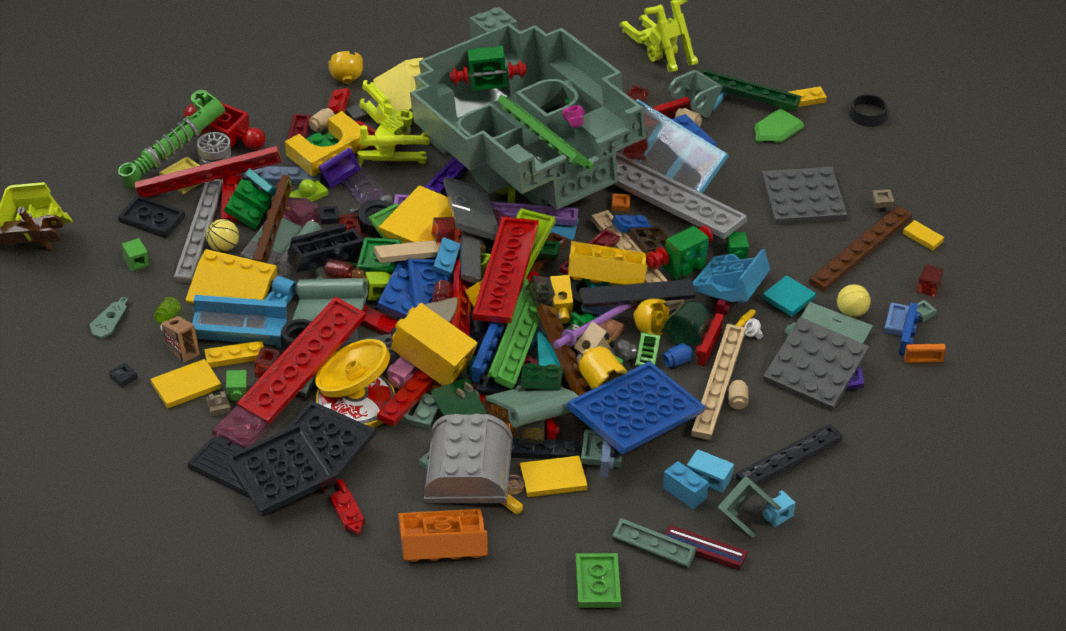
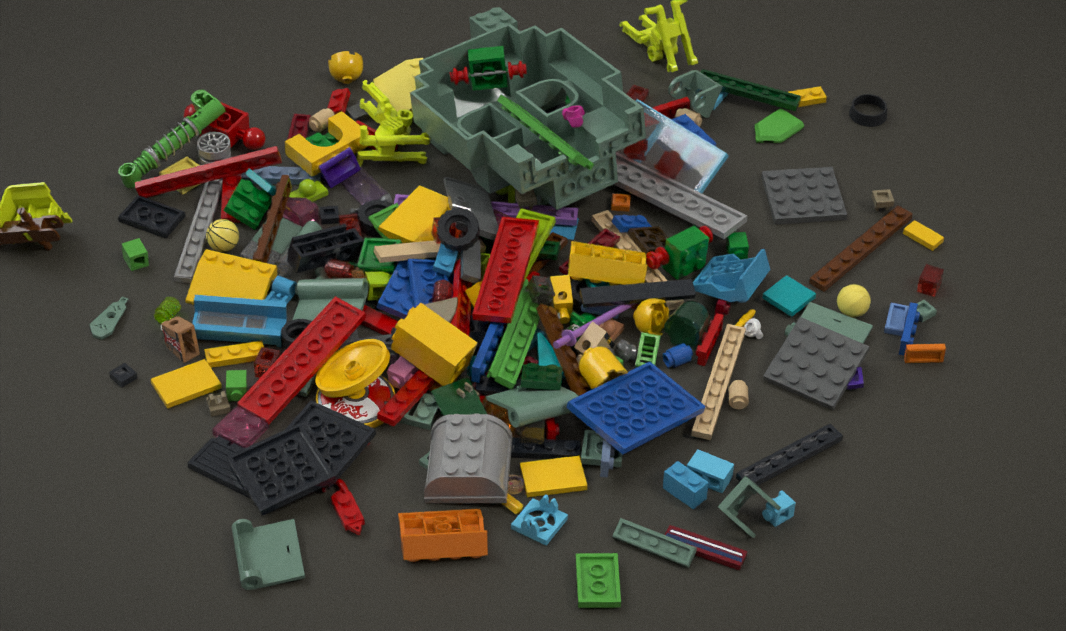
dark purple plate [425,157,468,195] -> none
none -> sand green door [232,519,305,590]
none -> black tyre [437,207,480,252]
none -> medium azure piece [511,494,568,546]
none -> dark tan tile [515,189,537,209]
none -> clear red brick [653,150,685,180]

